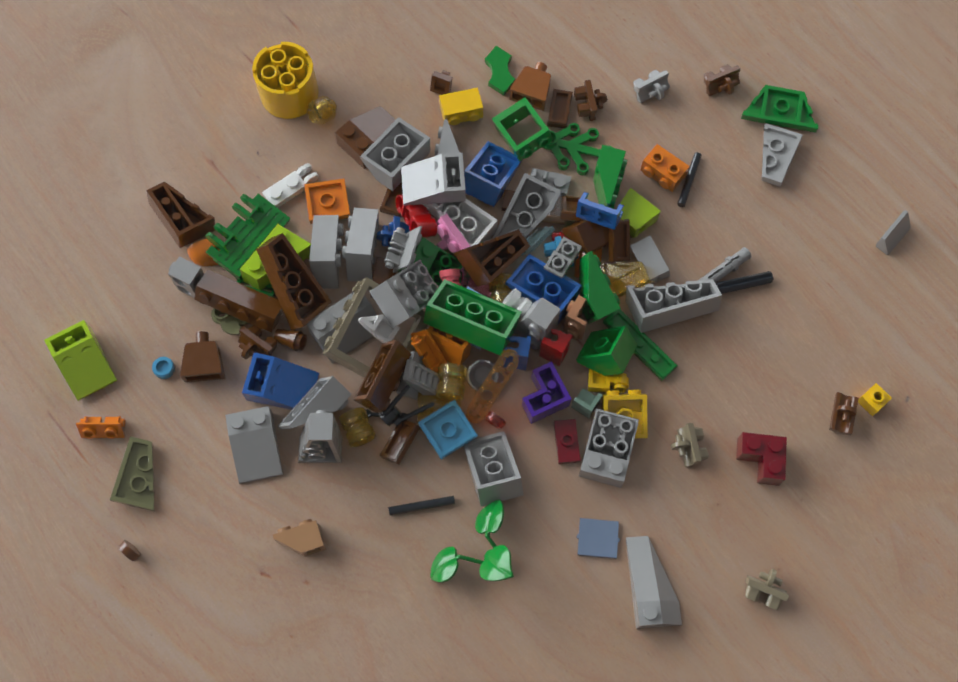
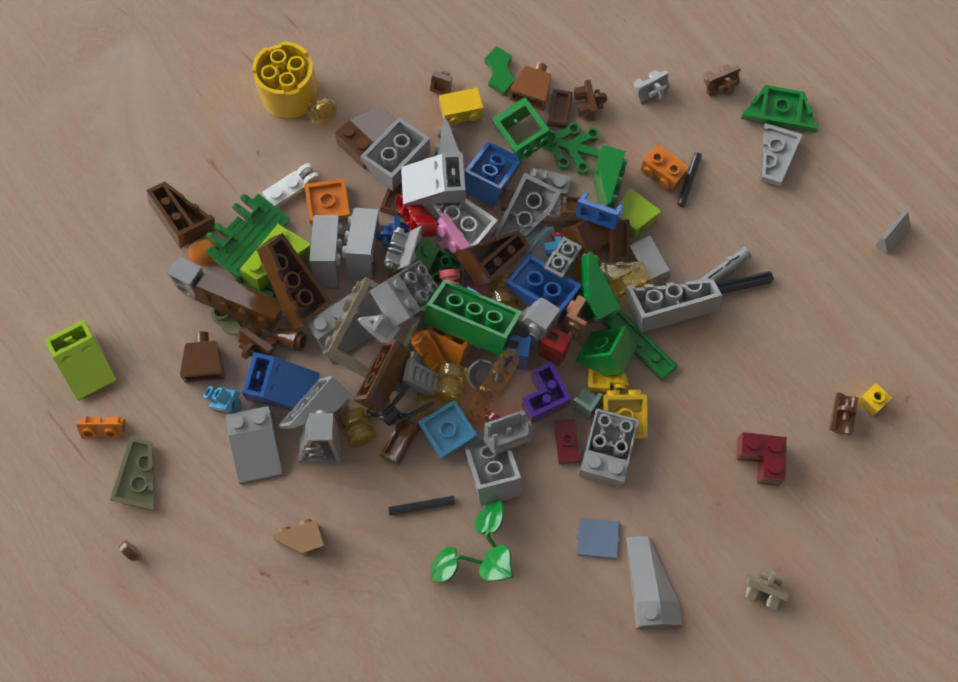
dark azure tile [152,357,175,379] -> none
white wheel [503,288,532,317] -> none
dark tan hips [671,423,709,467] -> none
none -> dark azure hips [203,386,241,414]
none -> light grey hinge [484,410,532,455]

